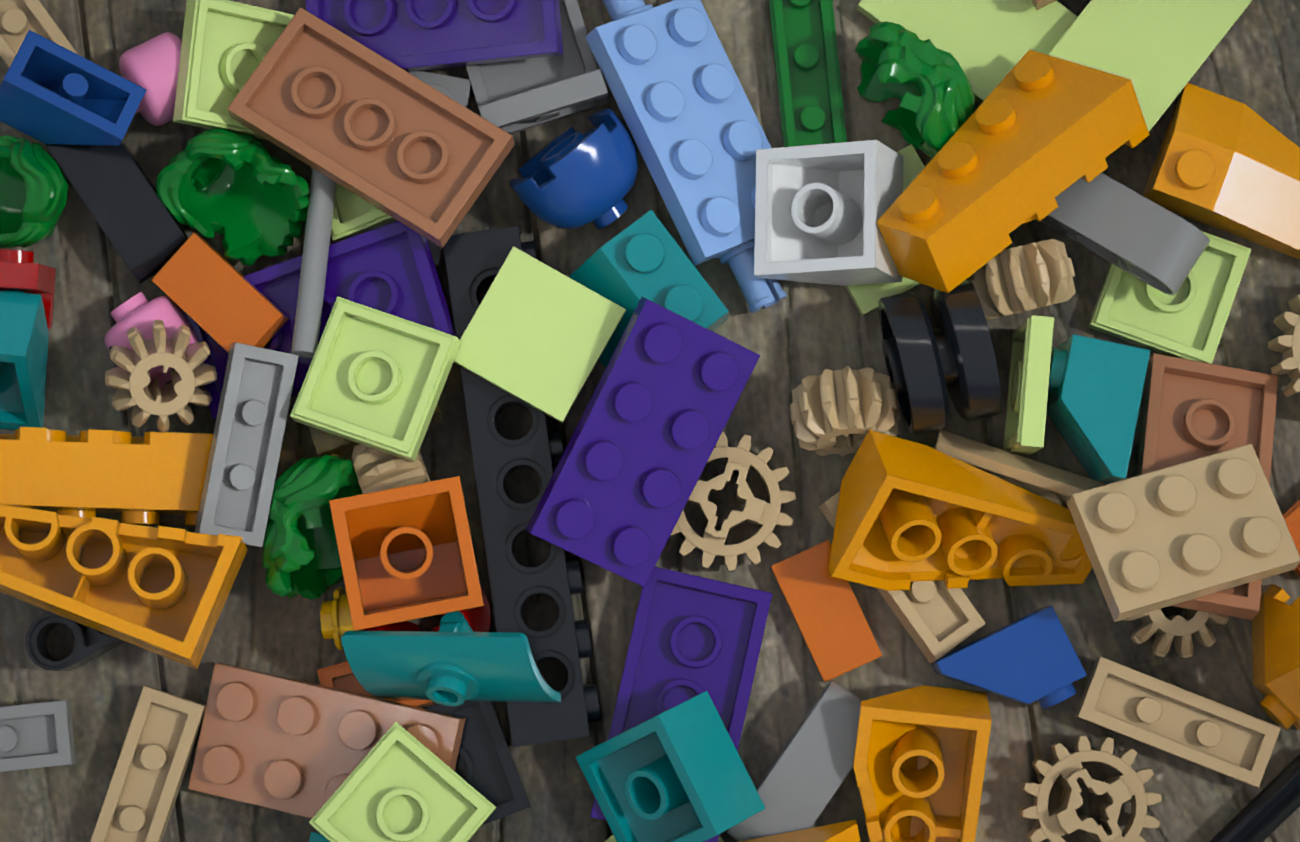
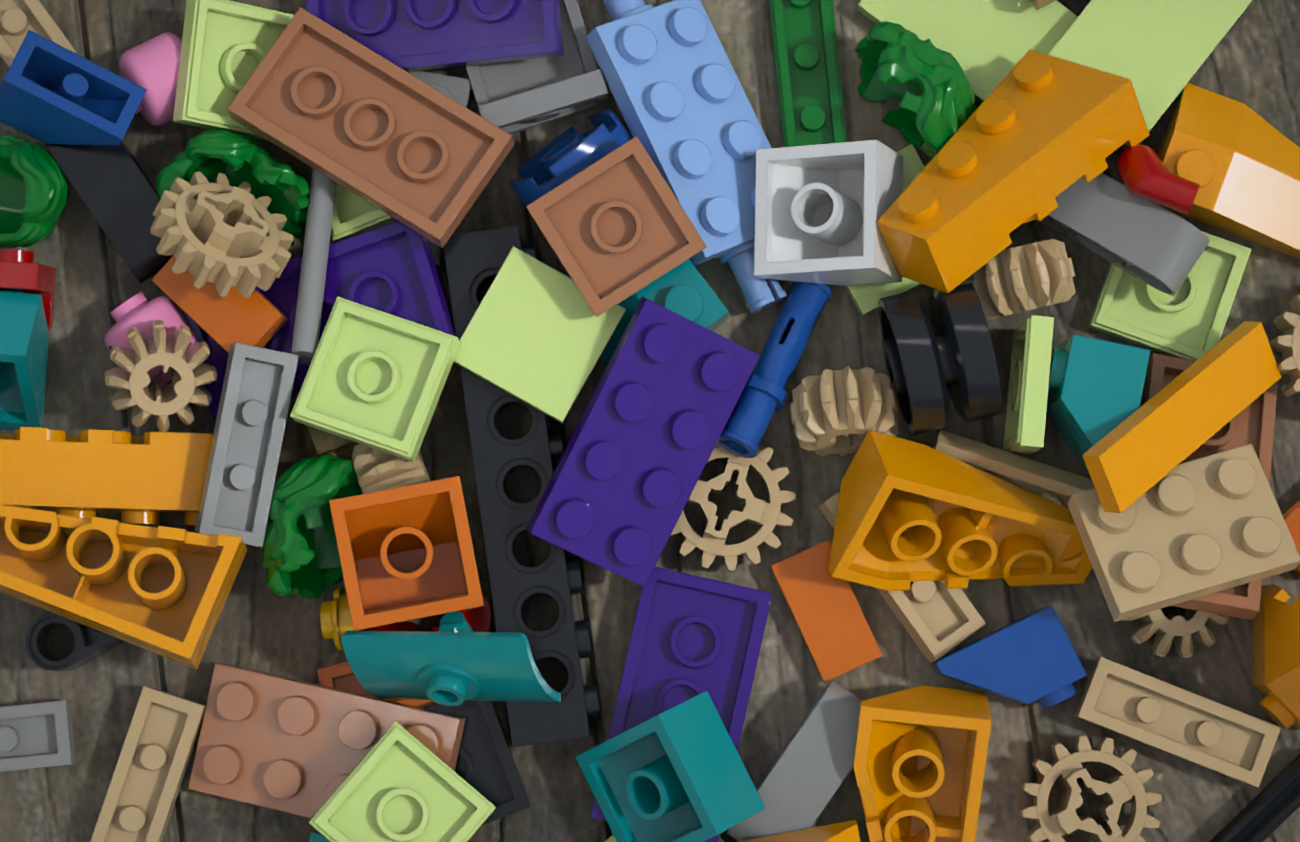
none -> tan gear [150,172,294,298]
none -> nougat plate [526,136,707,317]
none -> blue pin [718,281,832,458]
none -> light orange tile [1082,321,1281,513]
none -> red arm [1117,144,1200,215]

